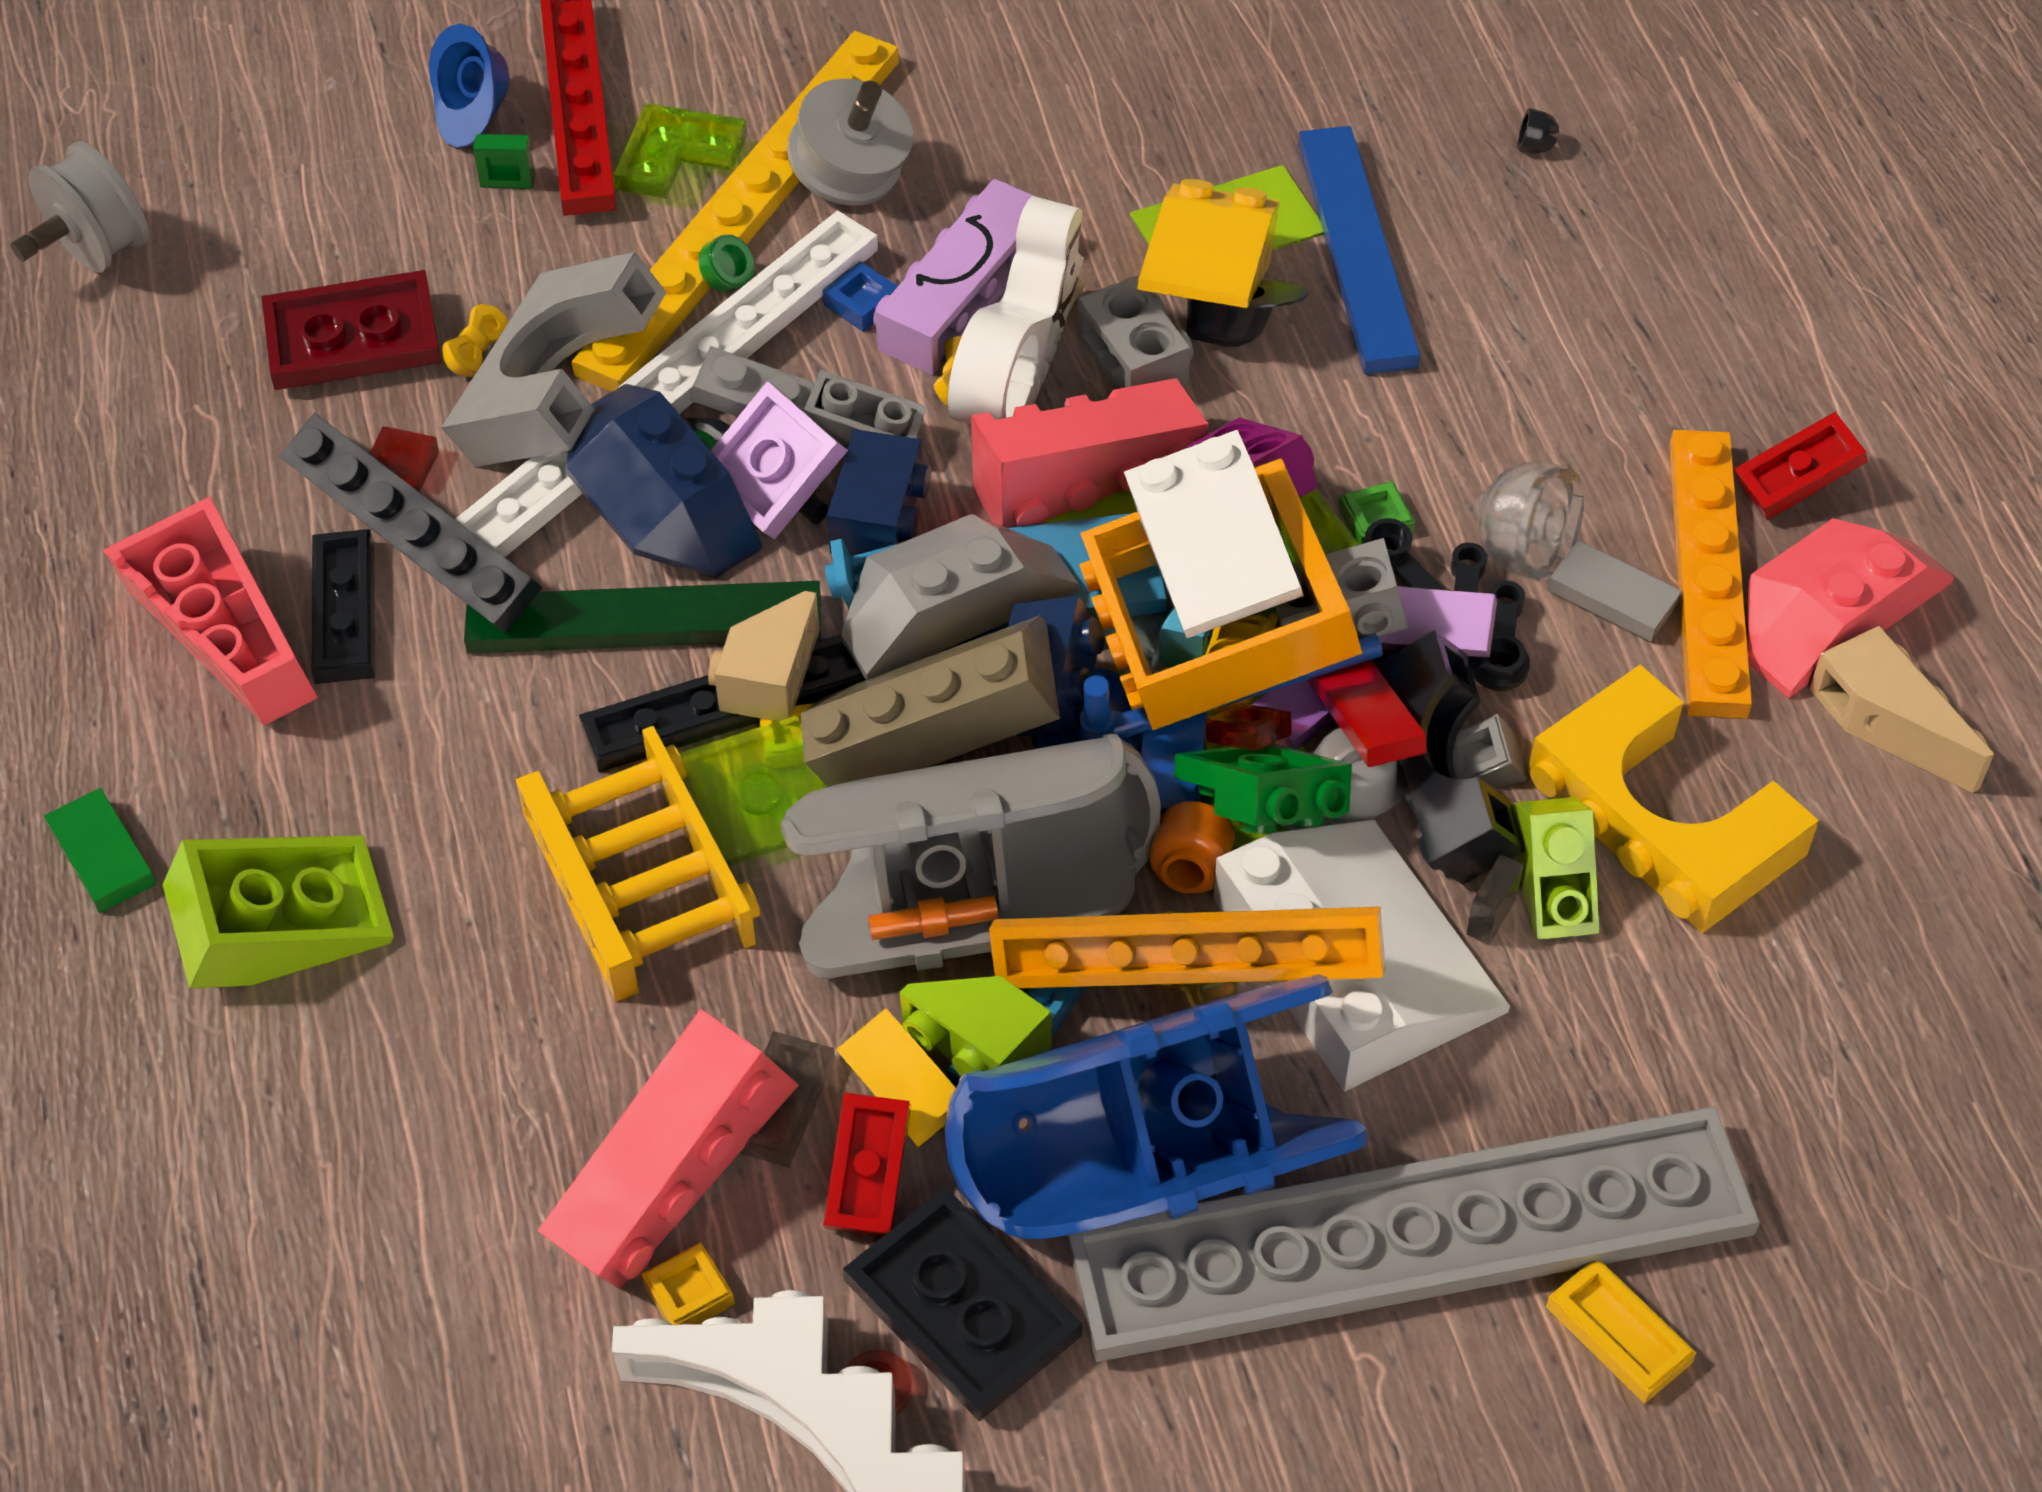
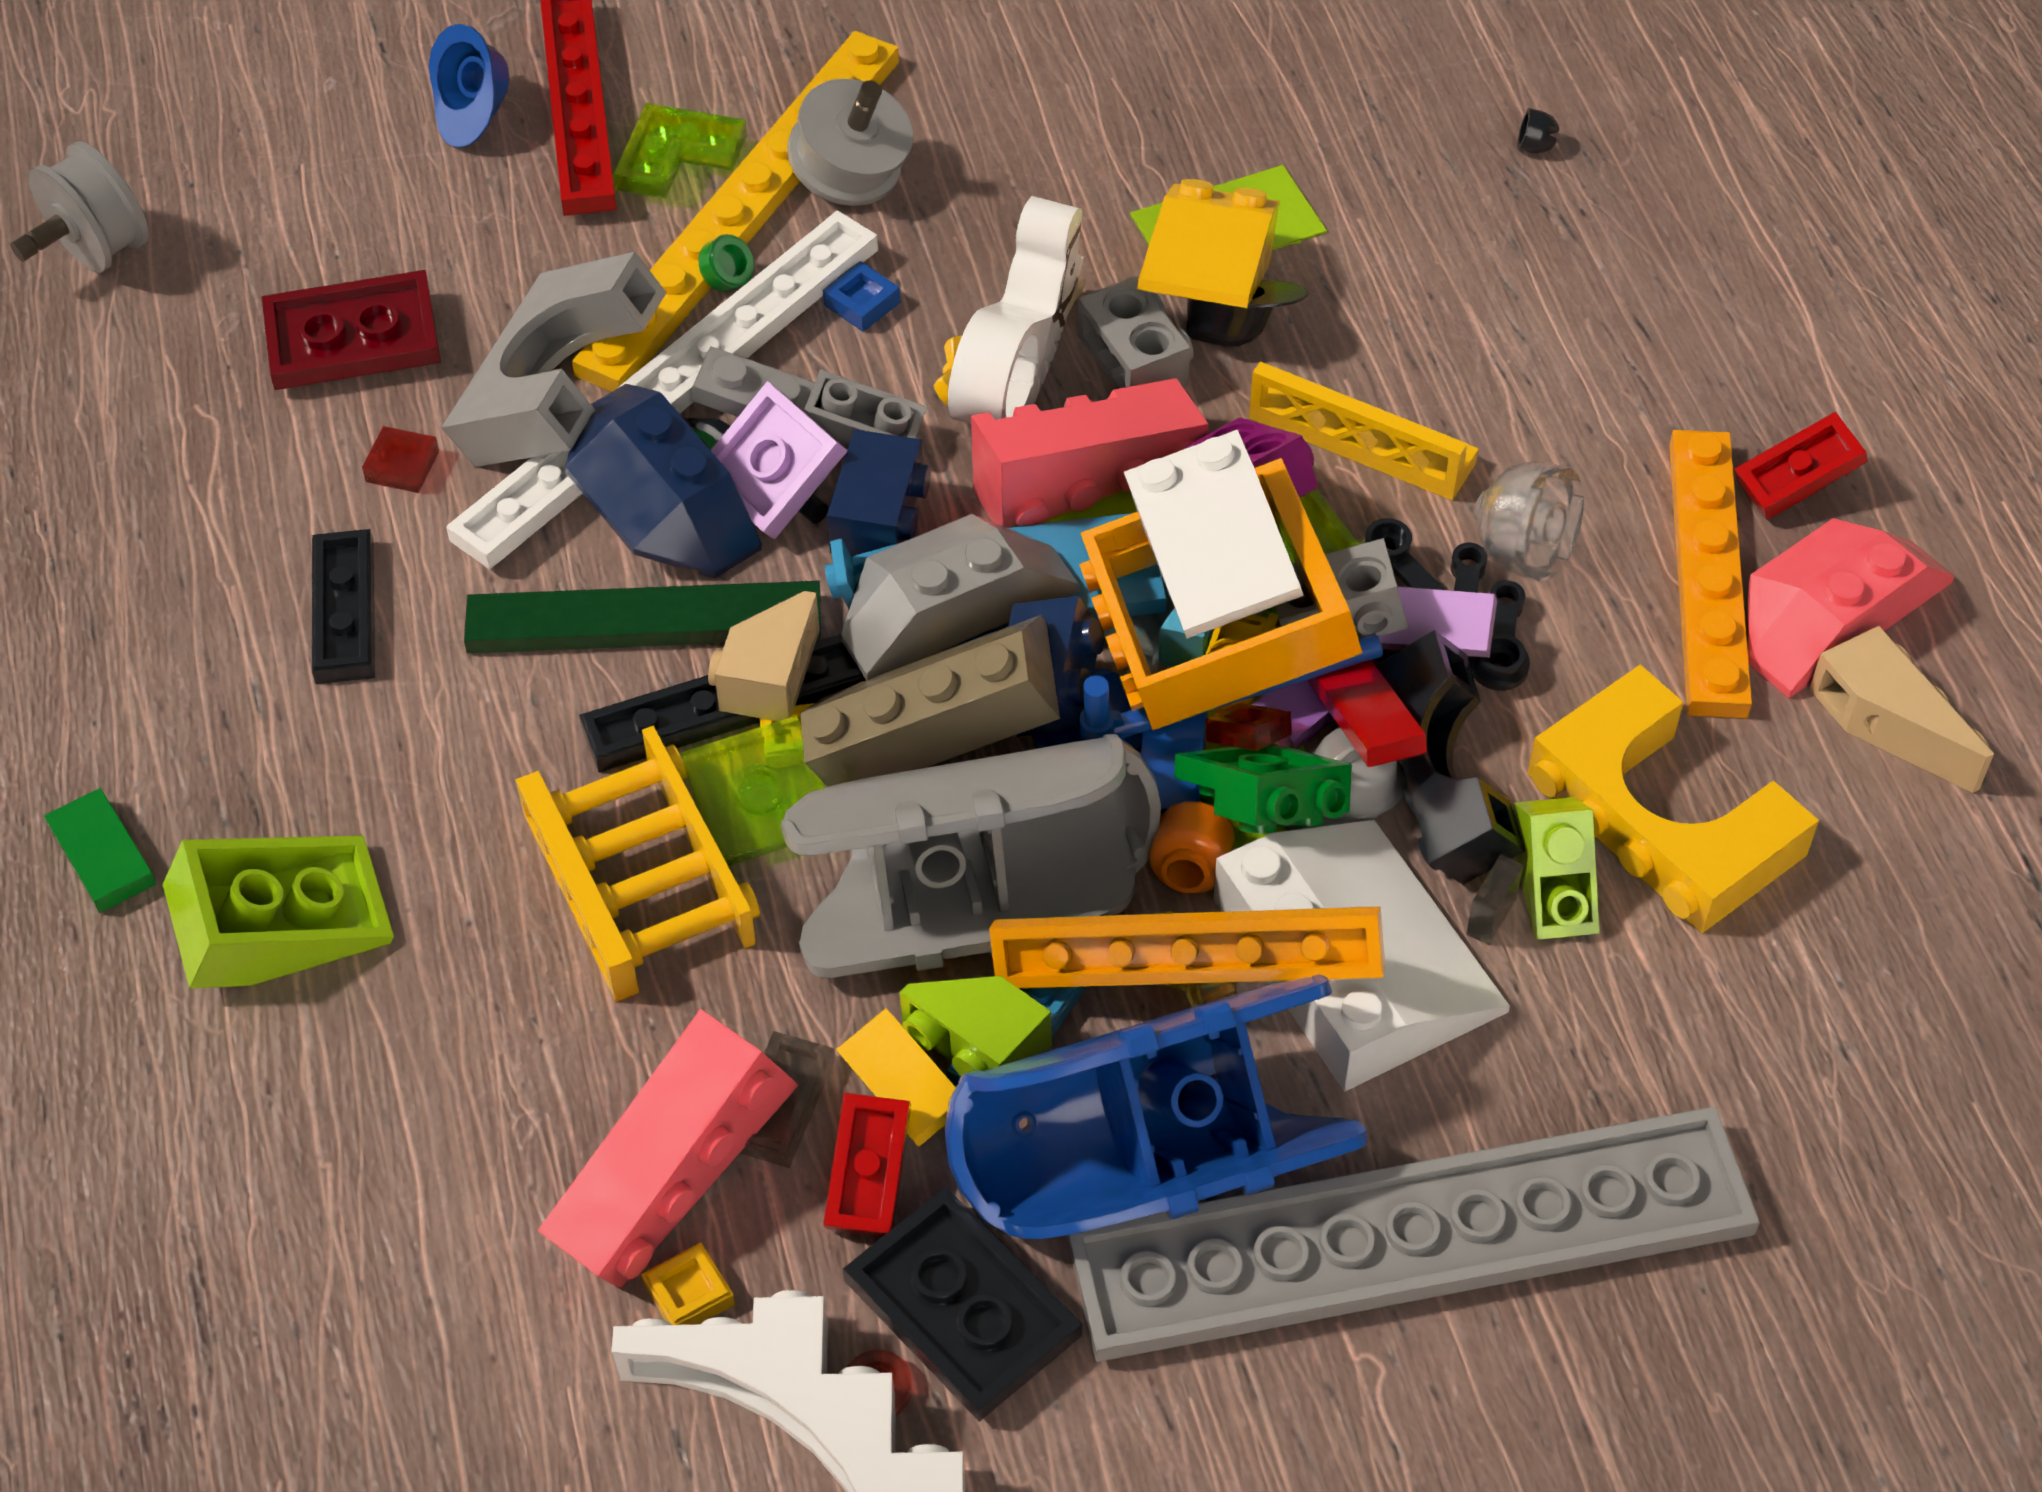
coral wedge [102,496,318,726] -> none
black plate [279,412,542,633] -> none
yellow piece [441,304,509,378] -> none
green plate [473,134,535,189] -> none
orange bar [868,895,998,941] -> none
lavender brick [873,179,1036,376] -> none
blue tile [1298,126,1420,374] -> none
bright green tile [1339,481,1416,545] -> none
light grey slope [1453,714,1528,787] -> none
yellow tile [1546,1260,1696,1404] -> none
light grey tile [1547,540,1682,642] -> none
none -> yellow fence [1249,361,1479,501]

